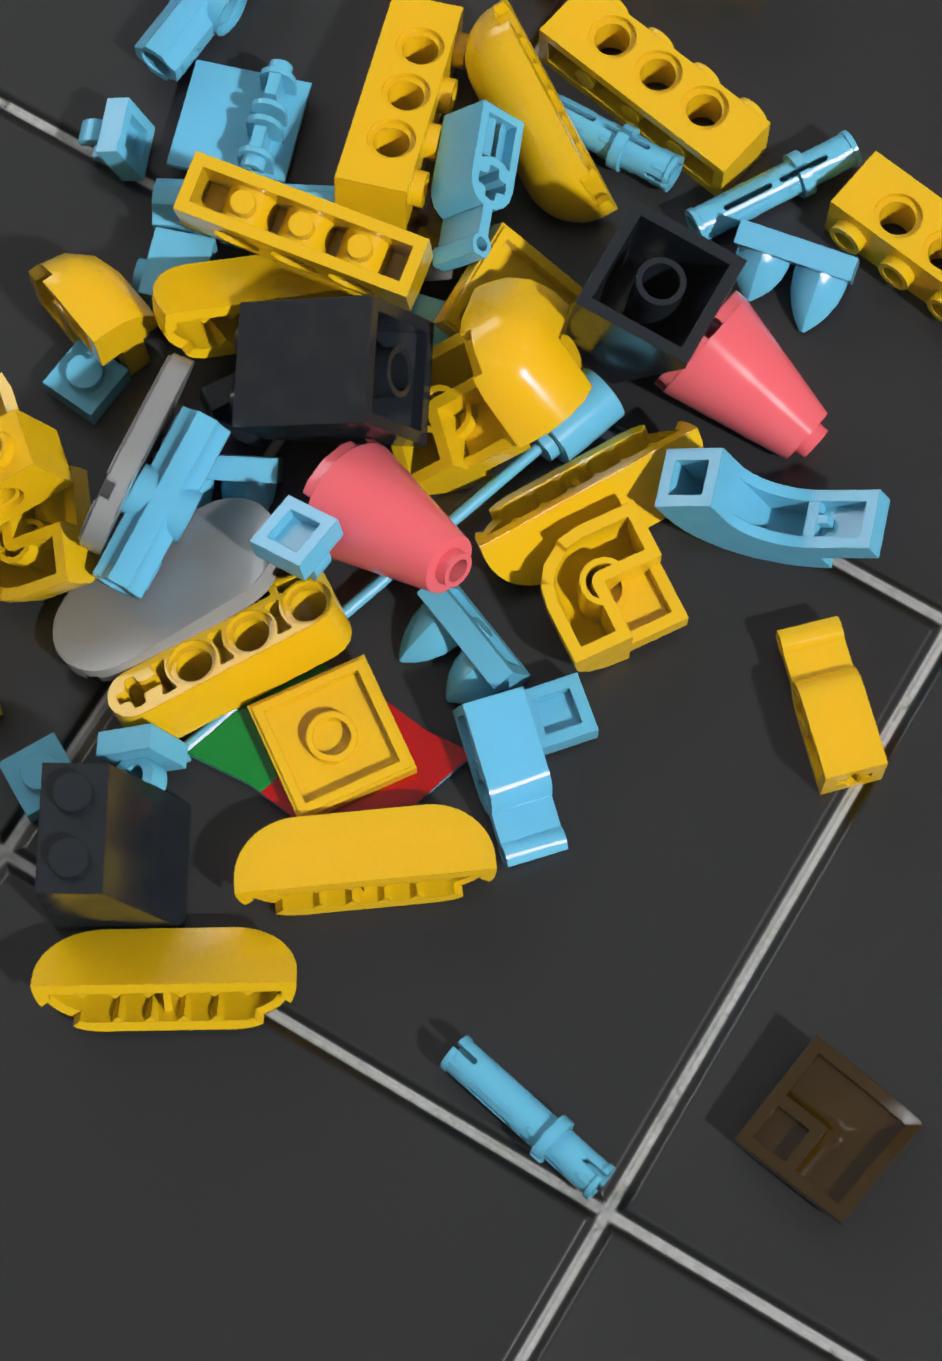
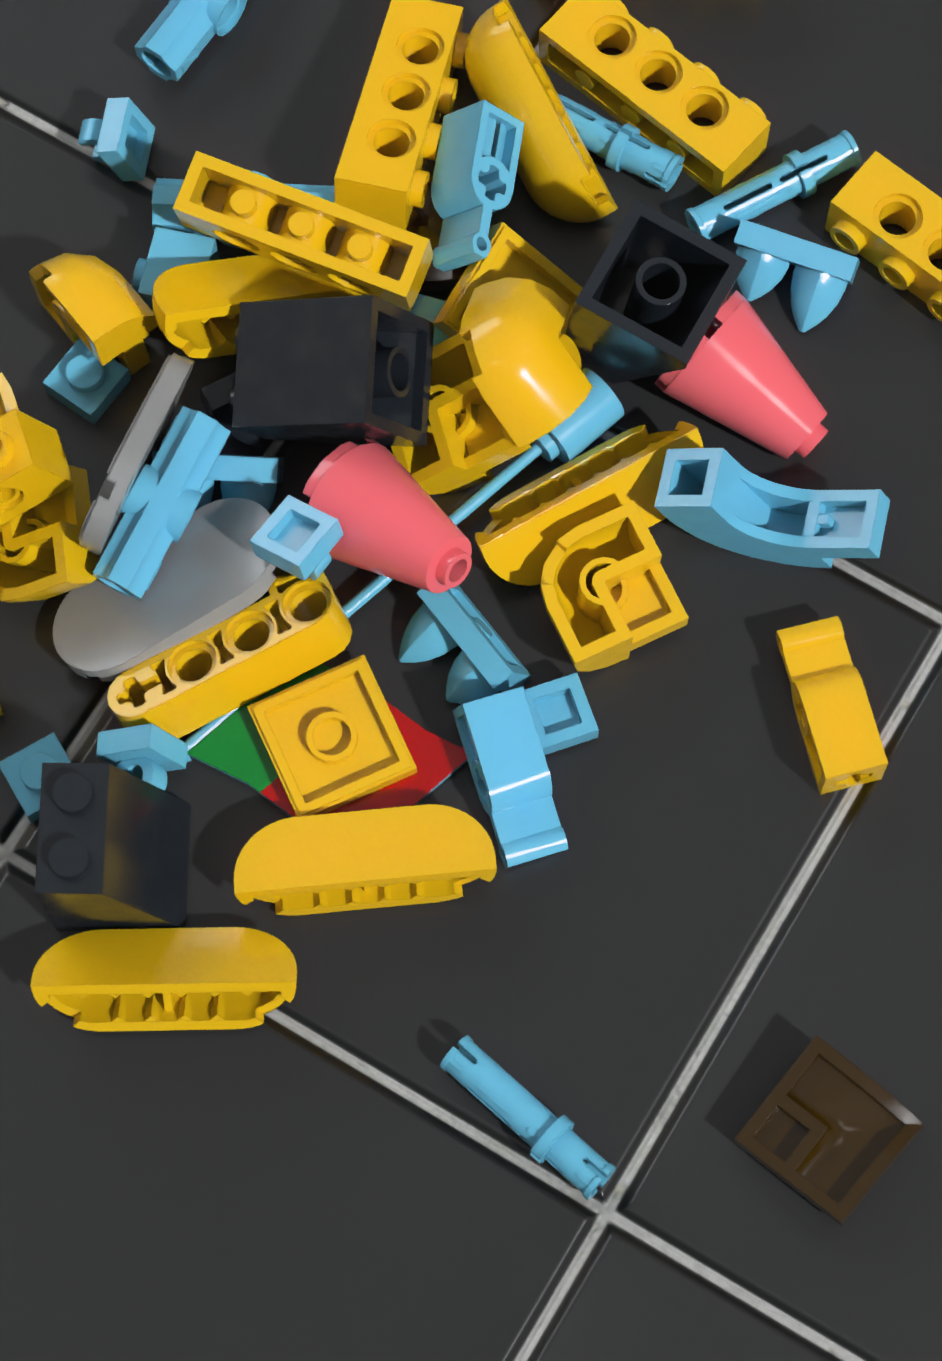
medium azure hinge [166,59,312,184] -> none

